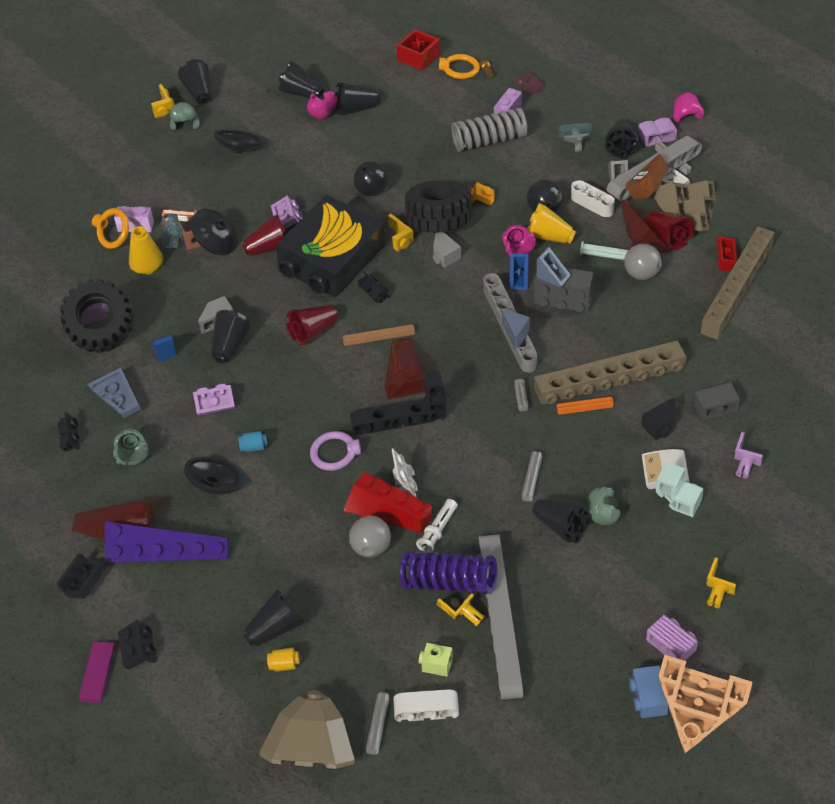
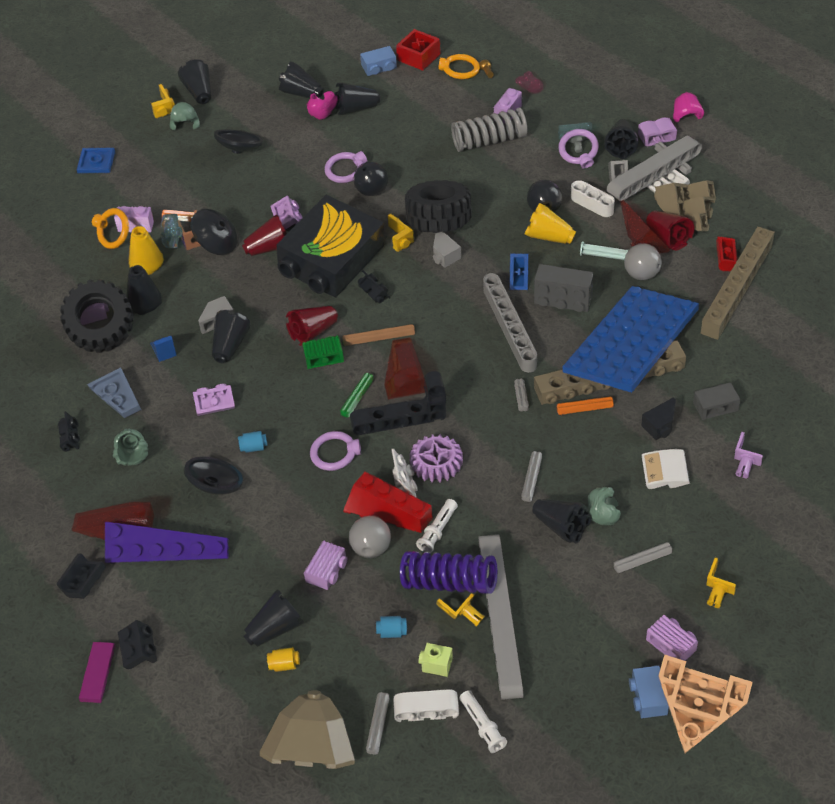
light orange bracket [469,182,494,205] -> none
dark pink hair [502,225,536,257] -> none
sand blue slope [502,309,530,349] -> none
sand blue slope [537,247,571,287] -> none
dark orange slope [625,154,668,199] -> none
light aqua brick [656,462,703,517] -> none
none -> blue tile [77,148,115,173]
none -> black cone [126,265,162,315]
none -> green brick [302,335,344,369]
none -> lavender brick [304,541,347,590]
none -> lavender piece [325,151,367,183]
none -> green axle [340,373,373,418]
none -> medium blue brick [360,46,397,76]
none -> dark azure brick [376,616,407,638]
none -> lavender gear [409,434,463,483]
none -> white pin [459,690,507,753]
none -> lavender piece [558,129,599,169]
none -> blue plate [562,286,699,393]
none -> light grey axle [613,542,672,573]

